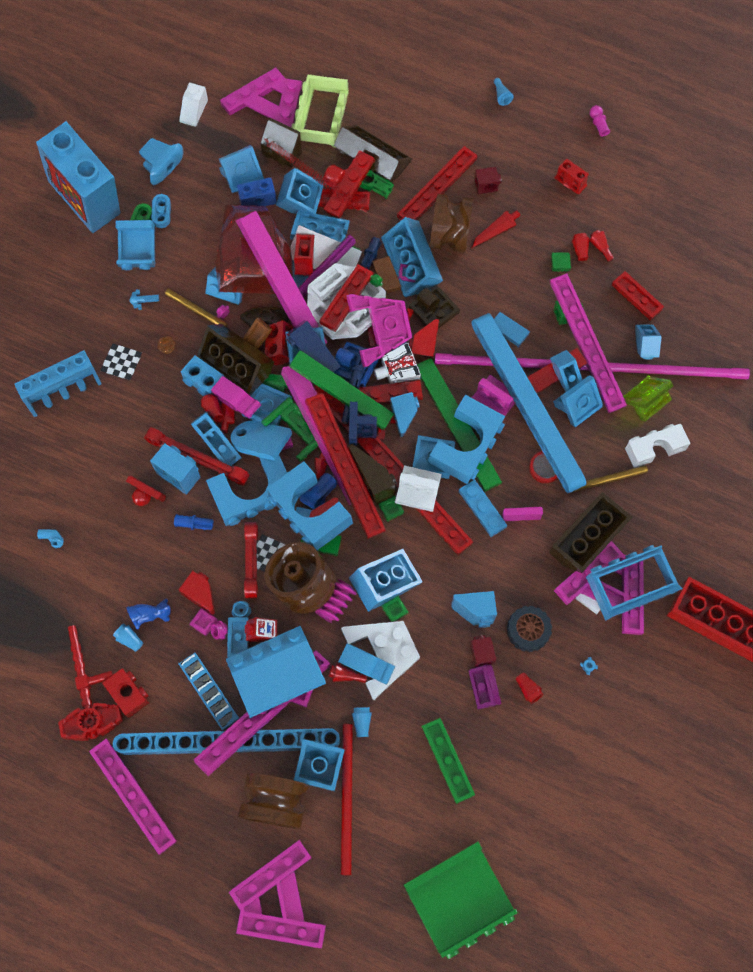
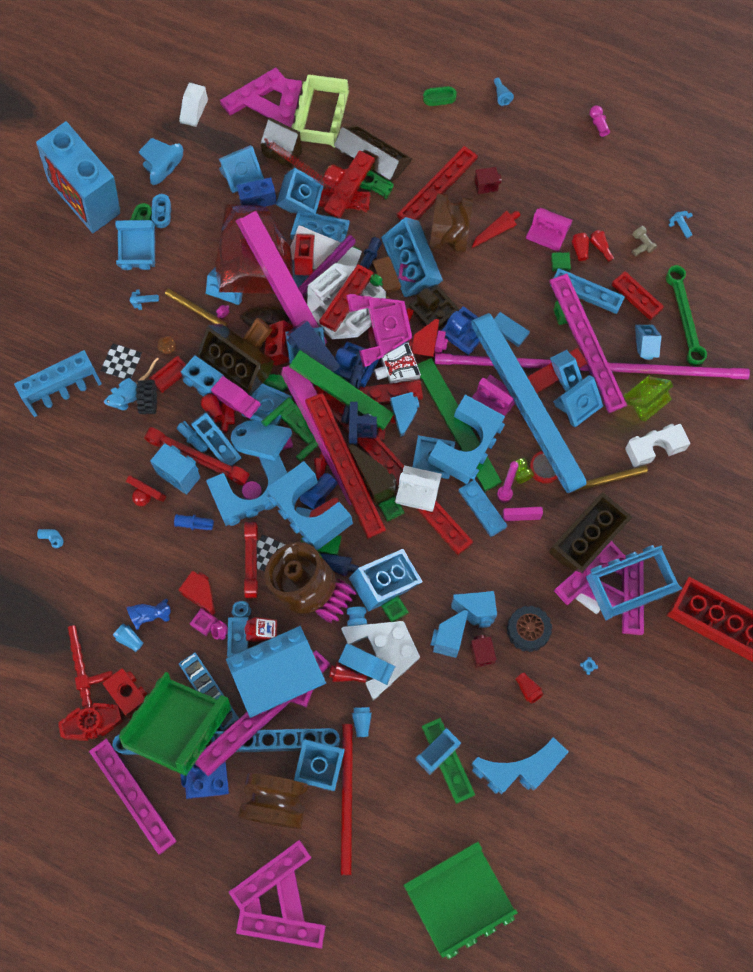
magenta slope [468,664,501,709] -> none
red piece [555,158,589,194] -> none
none -> dark azure animal [104,358,159,410]
none -> green panel [119,672,231,776]
none -> black tyre [136,380,157,414]
none -> red tile [149,355,186,393]
none -> dark azure axle [177,421,209,453]
none -> blue plate [181,761,229,799]
none -> dark pink tile [242,481,262,500]
none -> dark blue bar [318,552,360,577]
none -> dark azure wheel [347,607,367,626]
none -> dark azure panel [416,728,461,775]
none -> green tile [423,86,457,106]
none -> dark azure slope [431,610,468,658]
none -> dark pink plate [434,331,448,355]
none -> blue plate [441,306,480,356]
none -> dark azure arch [471,737,569,794]
none -> dark pink piece [497,461,518,503]
none -> clear neon green wheel [508,458,534,484]
none -> dark pink bracket [526,208,573,252]
none -> dark azure plate [550,268,625,314]
none -> dark tan piece [632,226,657,257]
none -> green piece [666,265,707,367]
none -> dark azure piece [668,211,693,239]

